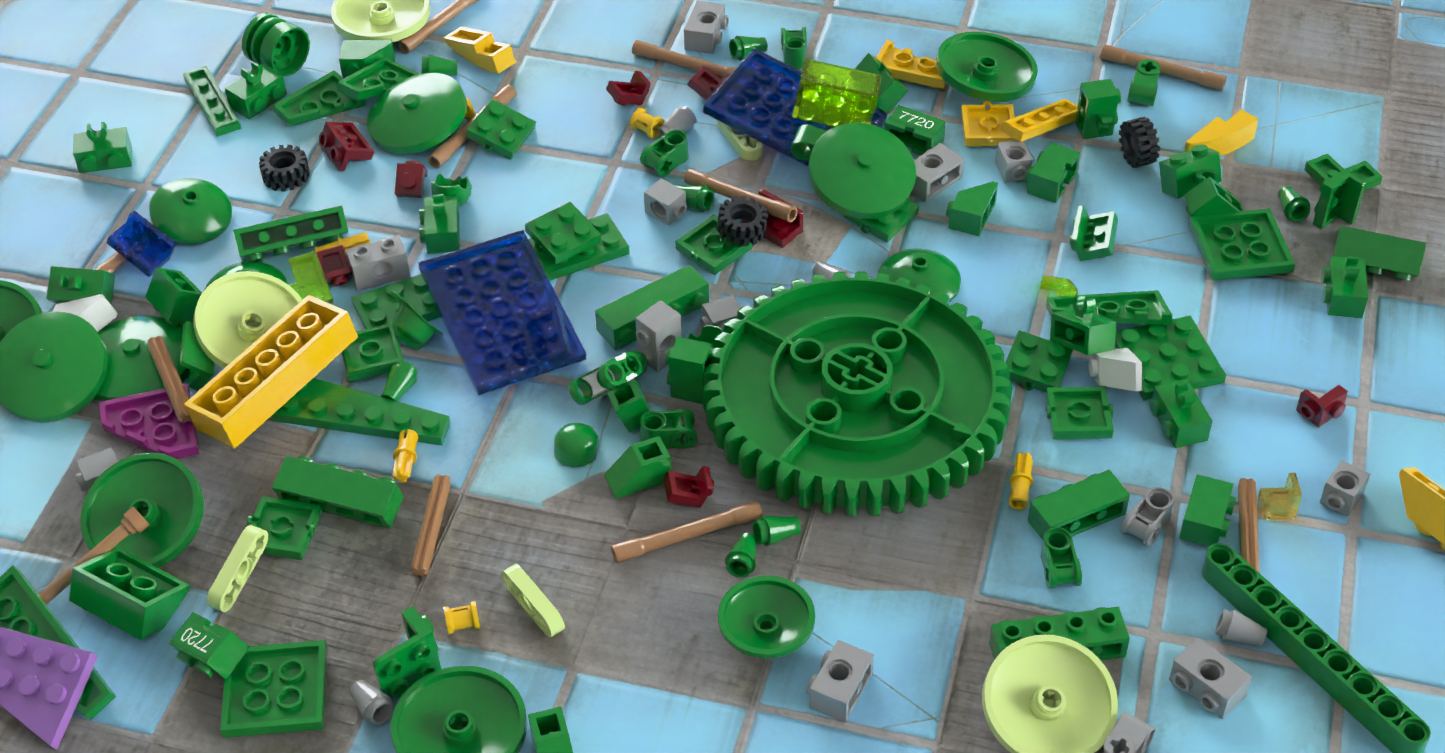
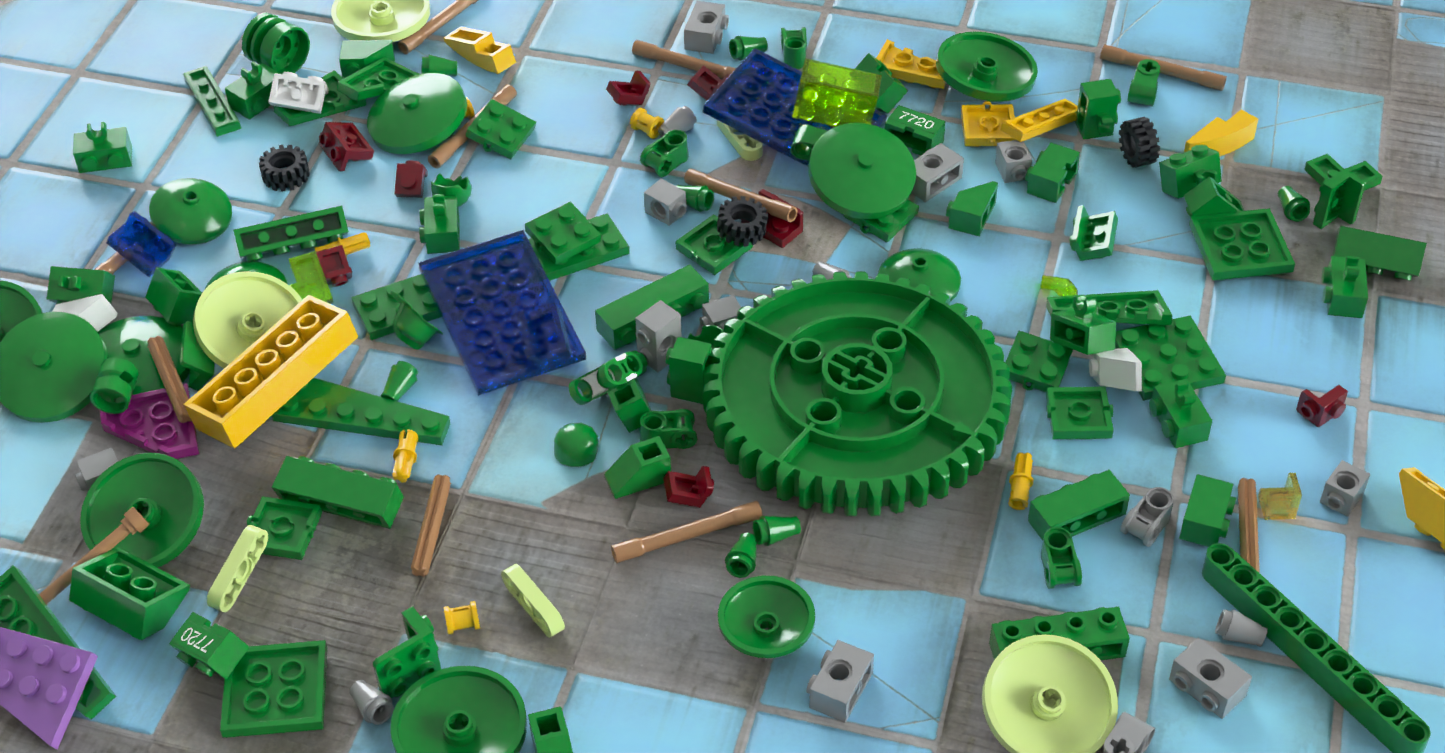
green plate [341,323,404,382] -> none
light grey brick [346,235,411,291] -> none
none -> green wheel [90,358,139,414]
none -> white bracket [269,72,329,114]

